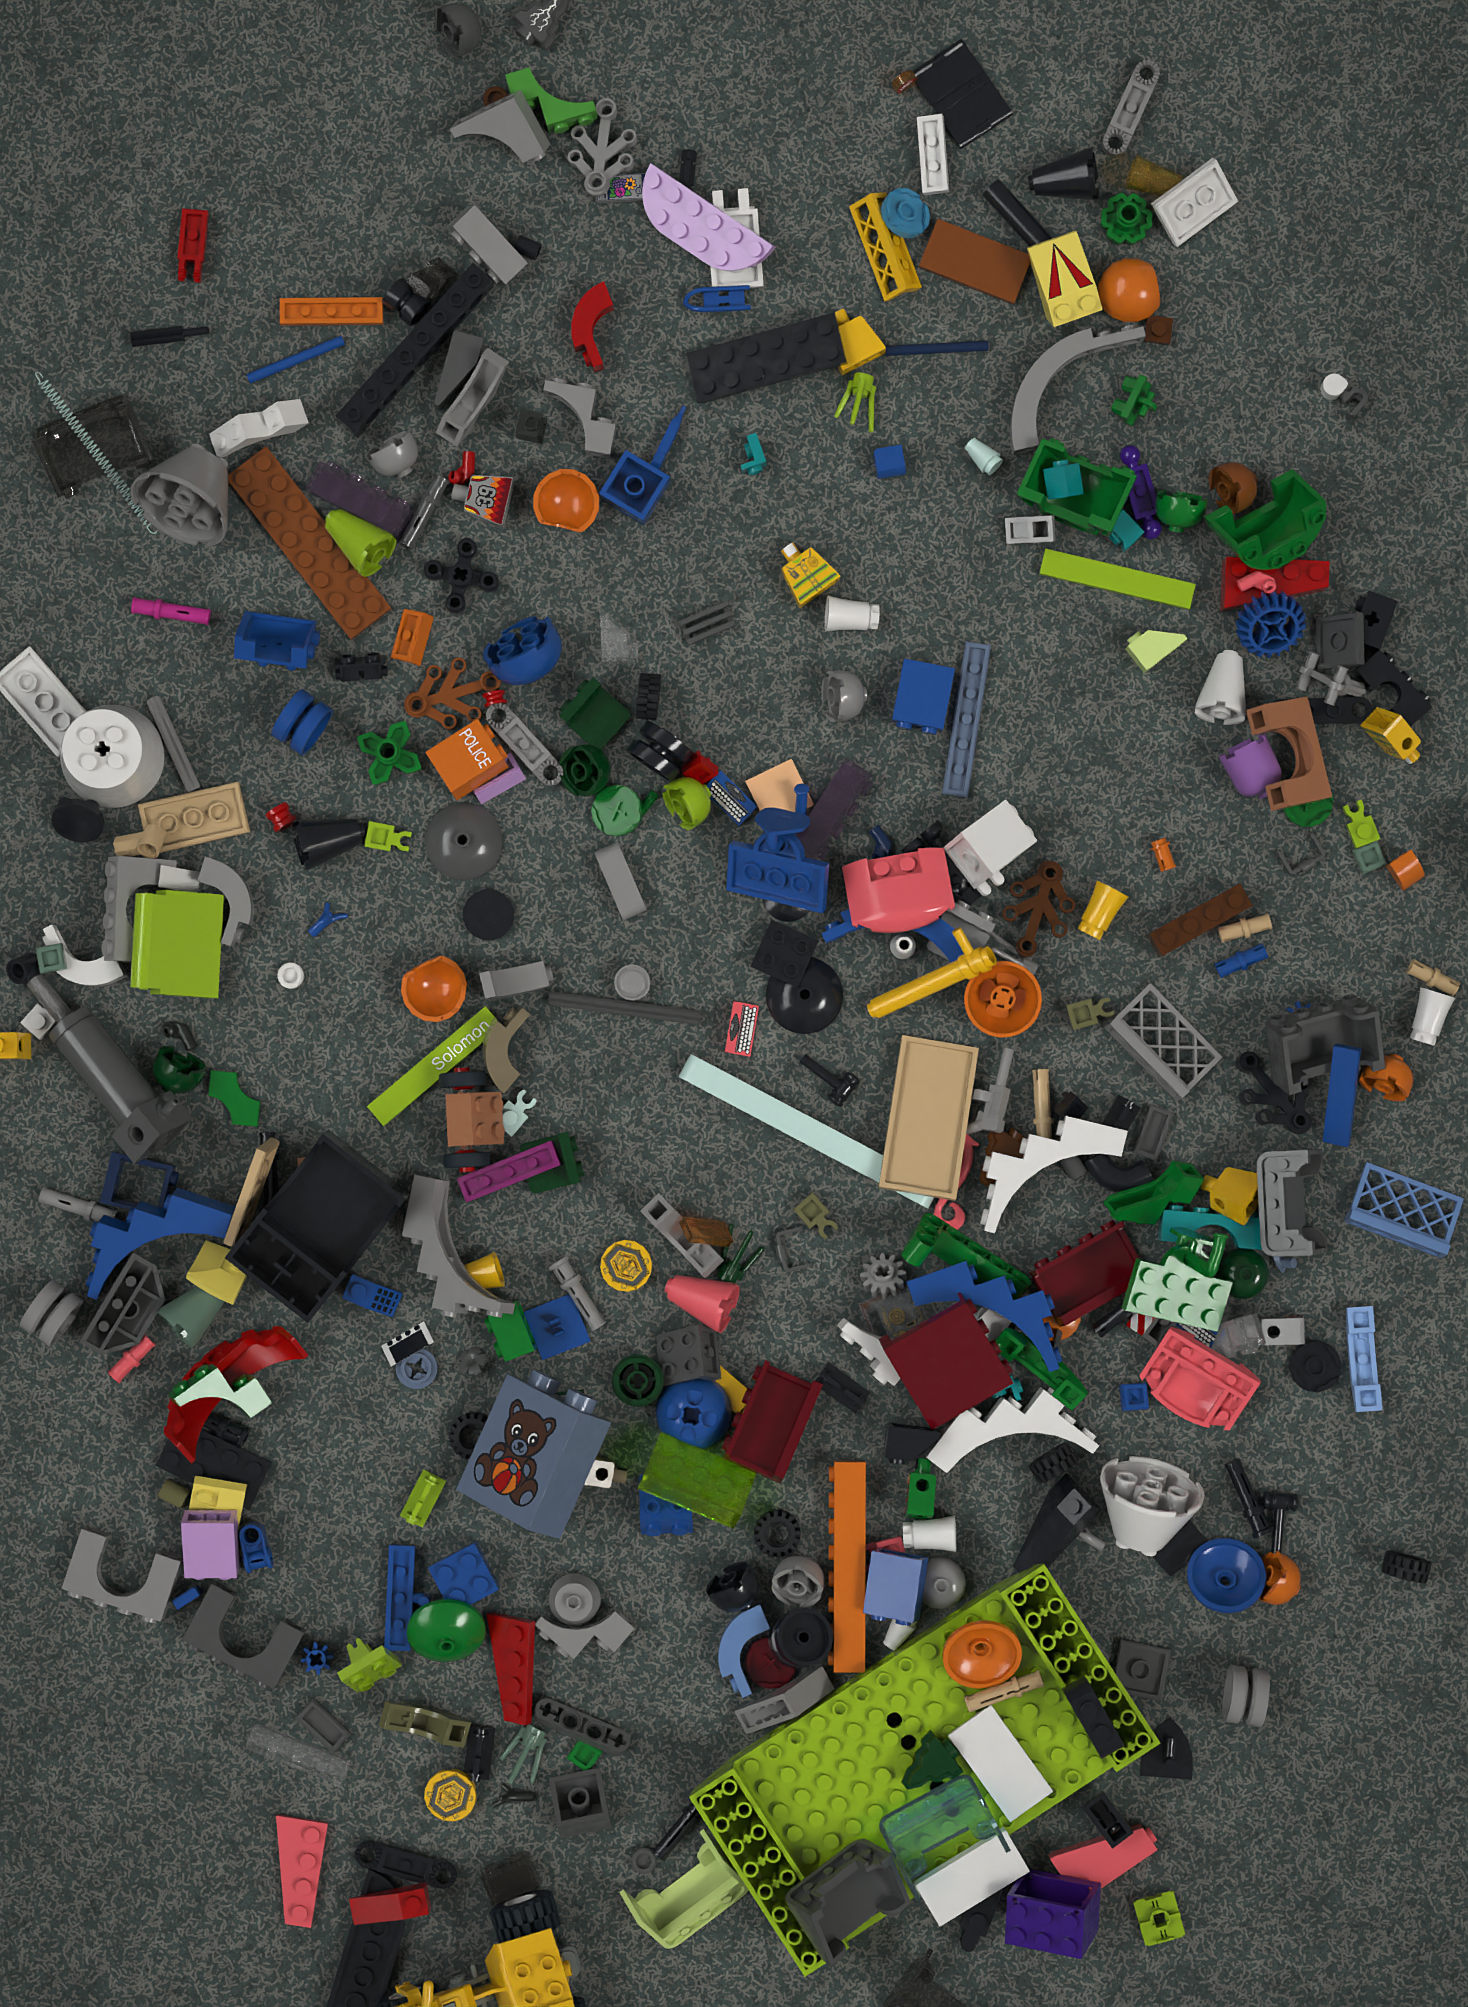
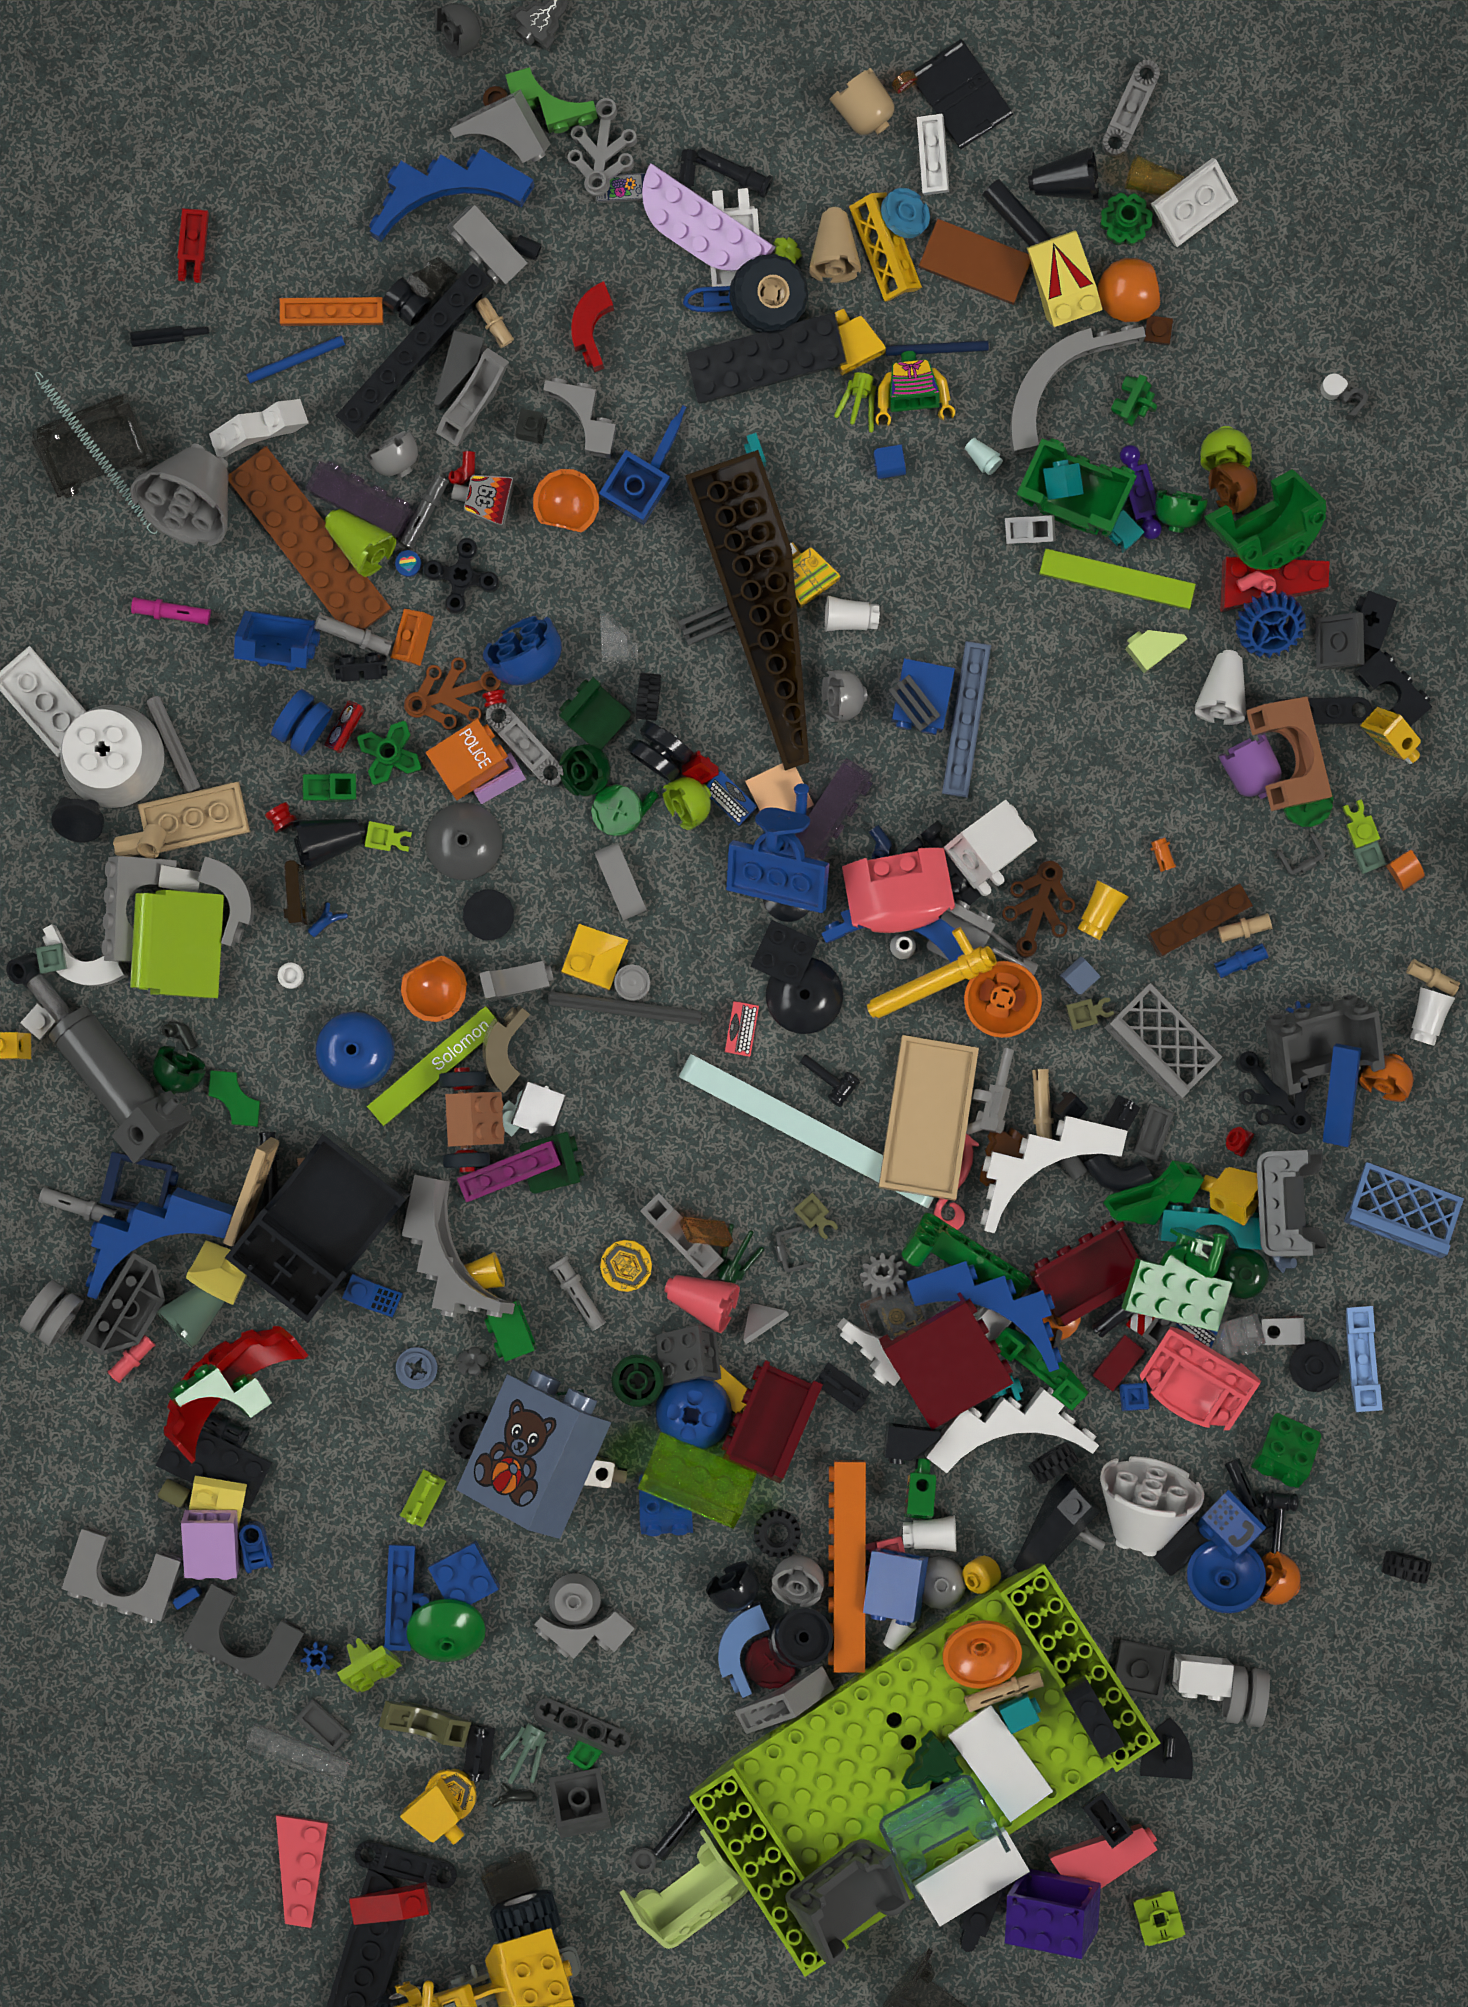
black sticker [381,1322,434,1366] -> none
red wing [487,1612,535,1725] -> none
blue piece [524,1294,590,1360] -> none
light grey axle [1296,651,1366,706] -> none
none -> dark brown container [283,860,308,926]
none -> green brick [302,773,356,802]
none -> light grey pin [314,613,392,656]
none -> blue cylinder [316,1012,395,1089]
none -> red slope [324,701,365,753]
none -> blue arch [369,148,535,242]
none -> blue tile [395,550,422,577]
none -> yellow torso [400,1777,464,1845]
none -> tan axle [476,298,514,348]
none -> piece [511,1081,565,1137]
none -> yellow plate [561,924,628,990]
none -> dark brown wedge [685,450,809,771]
none -> black pin [696,148,773,198]
none -> black wheel [729,254,809,333]
none -> light grey slope [743,1303,789,1344]
none -> lime plant [773,237,802,264]
none -> tan cone [809,207,861,283]
none -> tan cylinder [829,68,894,135]
none -> torso [876,351,955,426]
none -> dark grey tile [888,675,941,732]
none -> yellow head [962,1555,1001,1594]
none -> teal brick [999,1692,1042,1734]
none -> sand blue piece [1059,956,1101,995]
none -> dark red tile [1091,1334,1145,1391]
none -> white piece [1172,1653,1234,1701]
none -> blue slope [1196,1490,1266,1562]
none -> lime cylinder [1201,426,1252,471]
none -> red plate [1226,1127,1254,1158]
none -> green bracket [1251,1413,1321,1488]

